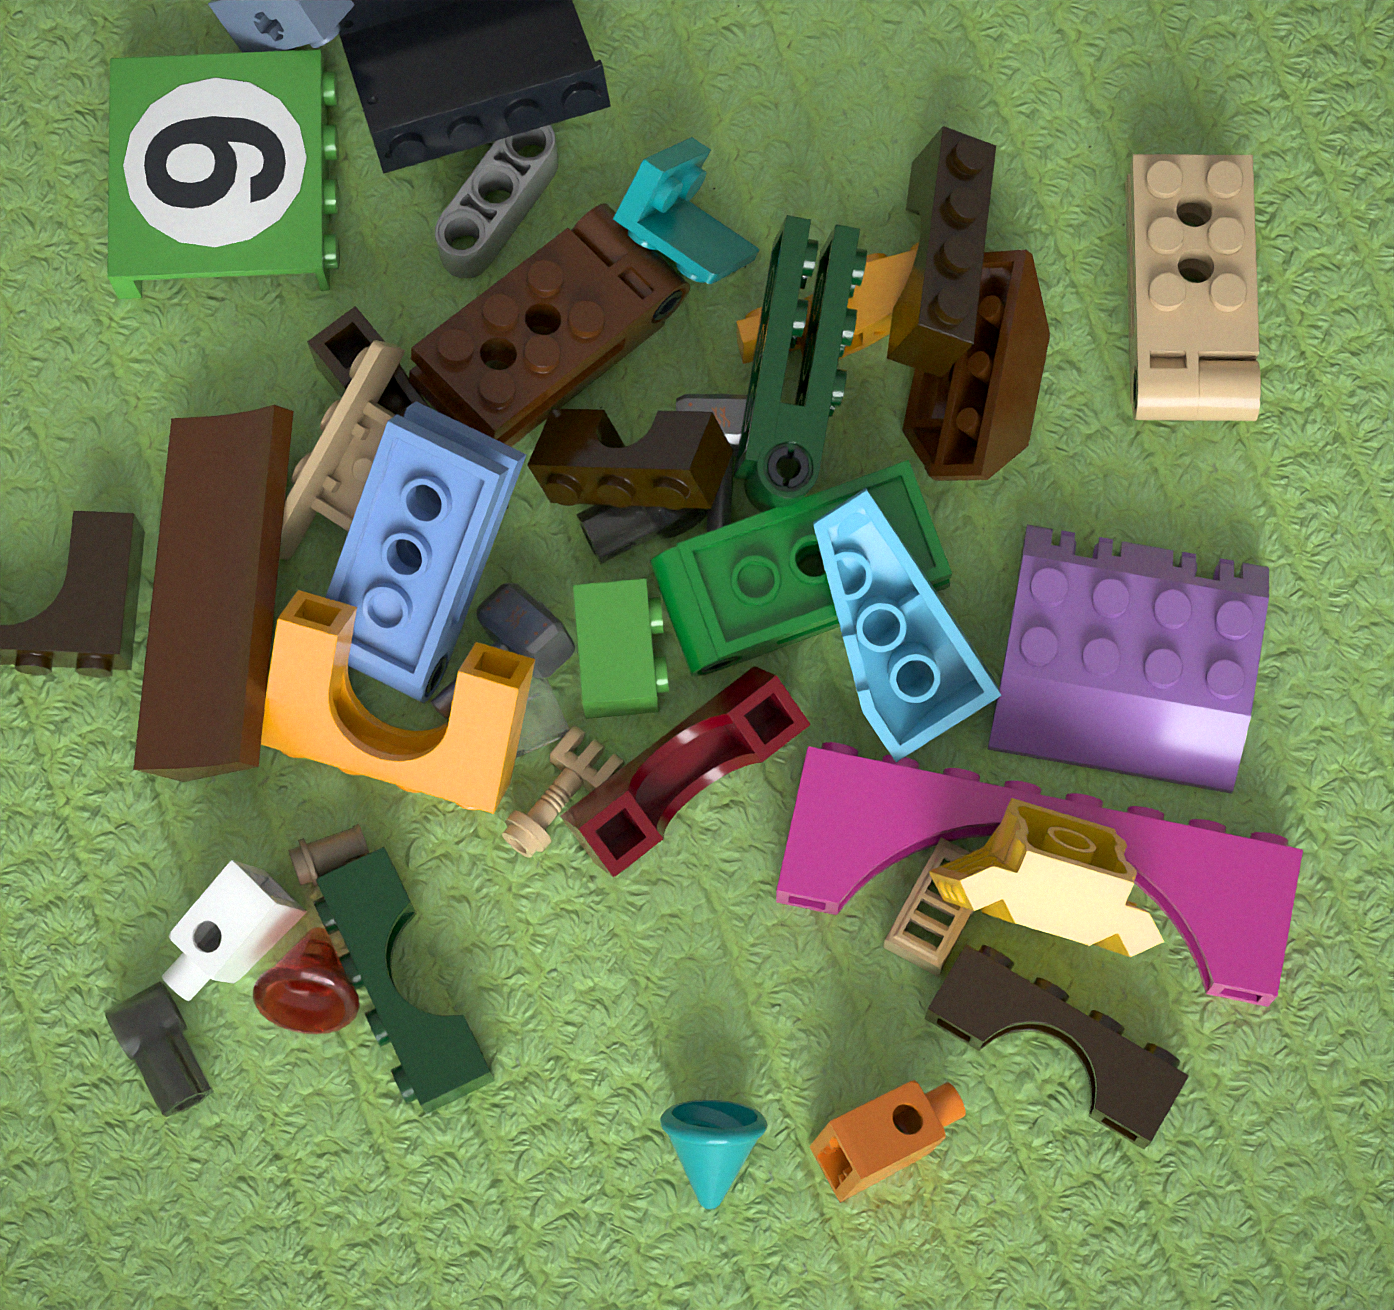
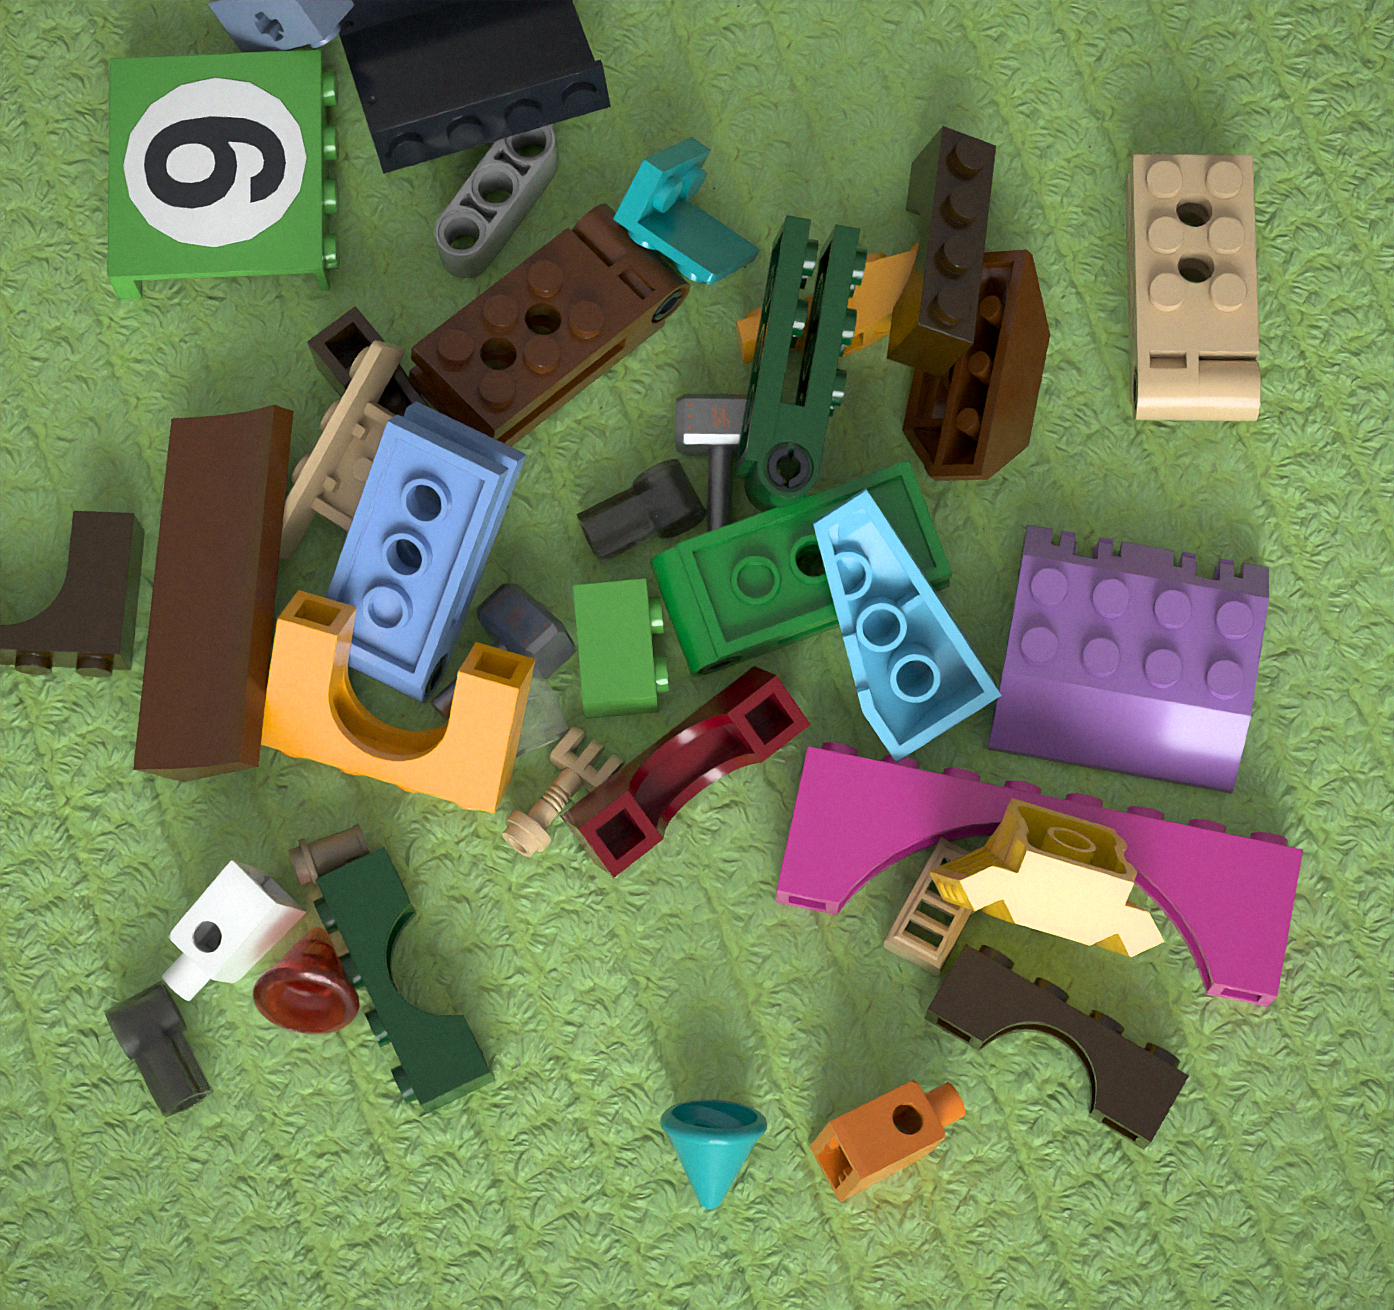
dark brown arch [527,408,733,510] -> none

